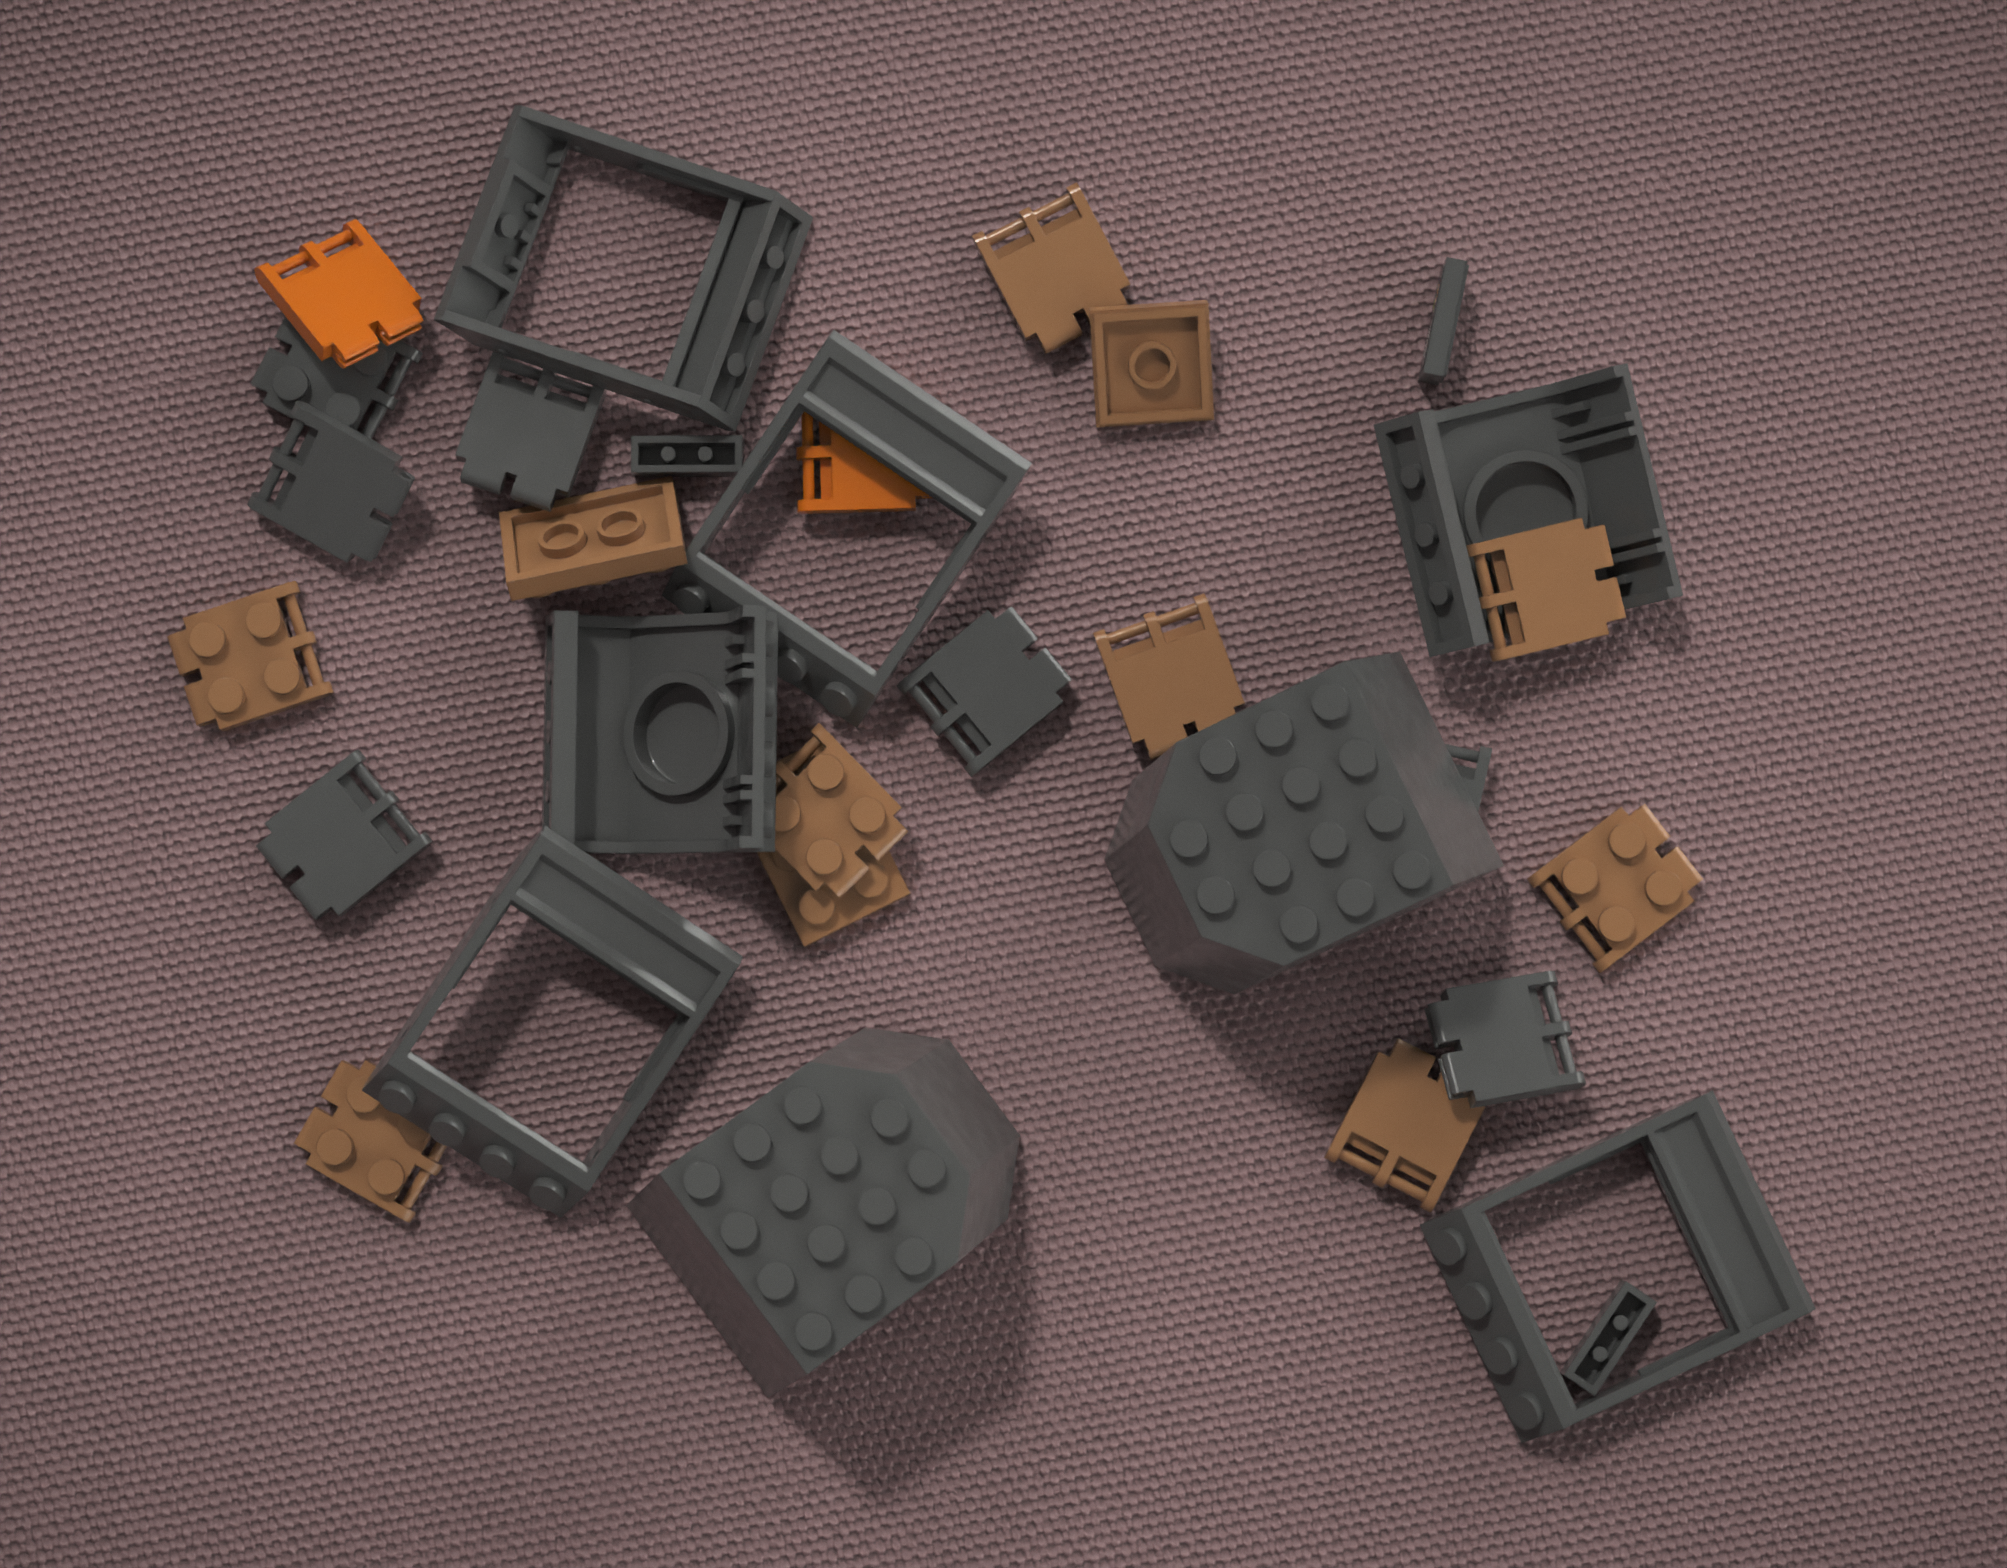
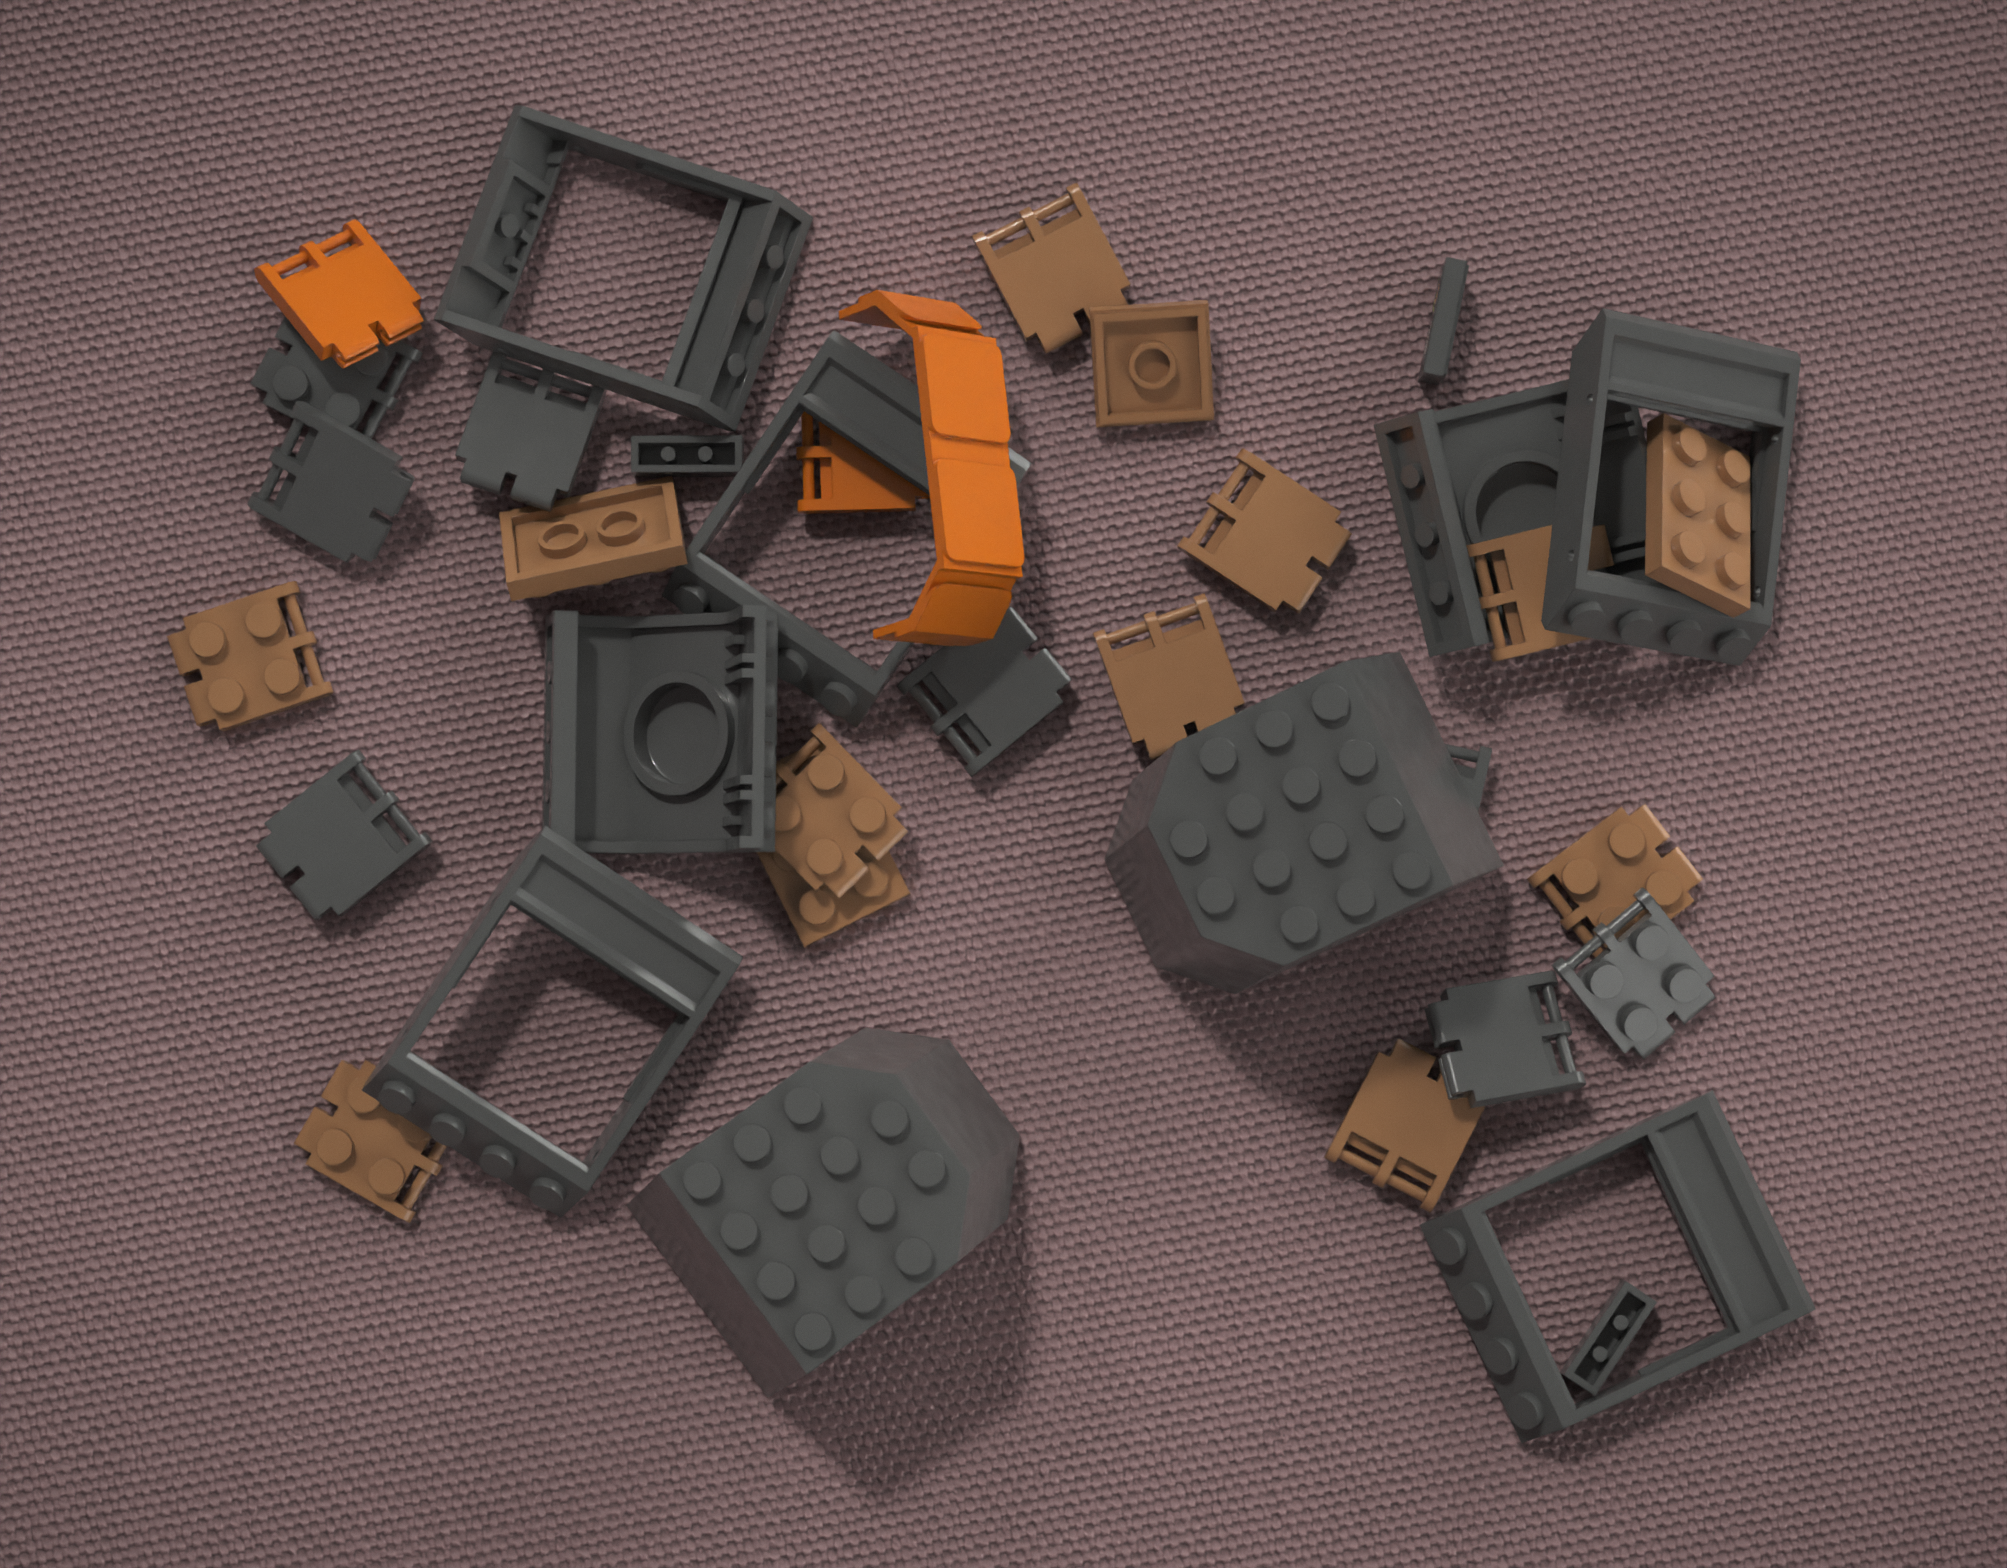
none -> orange windscreen [838,290,1025,646]
none -> medium nougat plate [1177,448,1352,614]
none -> dark grey window [1541,308,1801,666]
none -> dark grey plate [1551,887,1716,1059]
none -> medium nougat plate [1645,413,1750,618]

